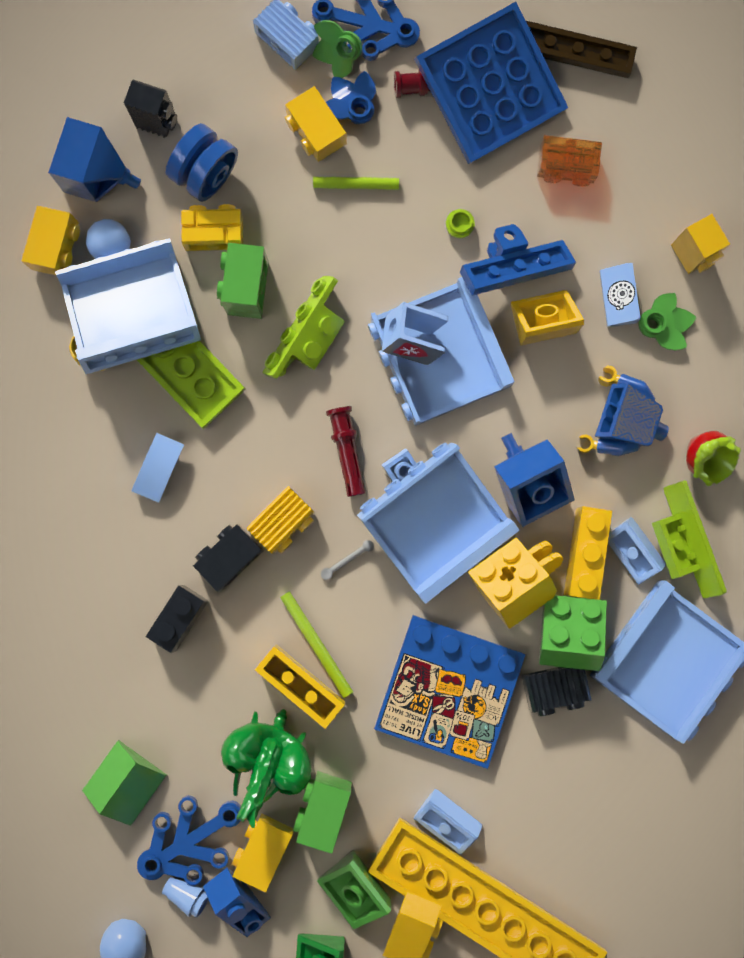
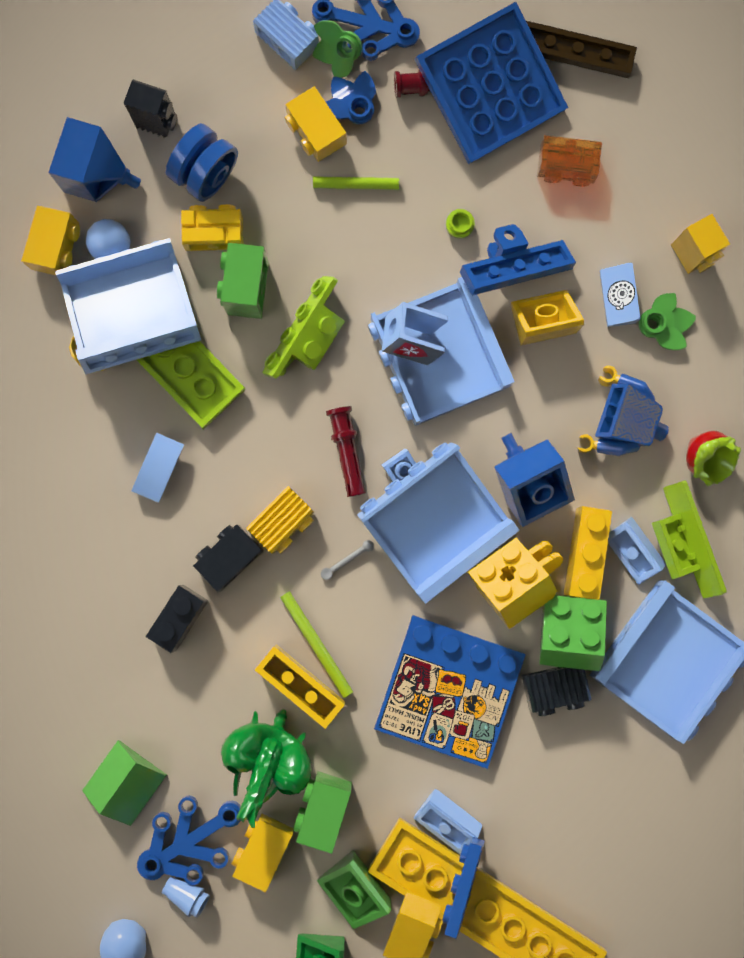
blue slope [203,867,271,937] -> none
none -> blue plate [442,837,485,939]

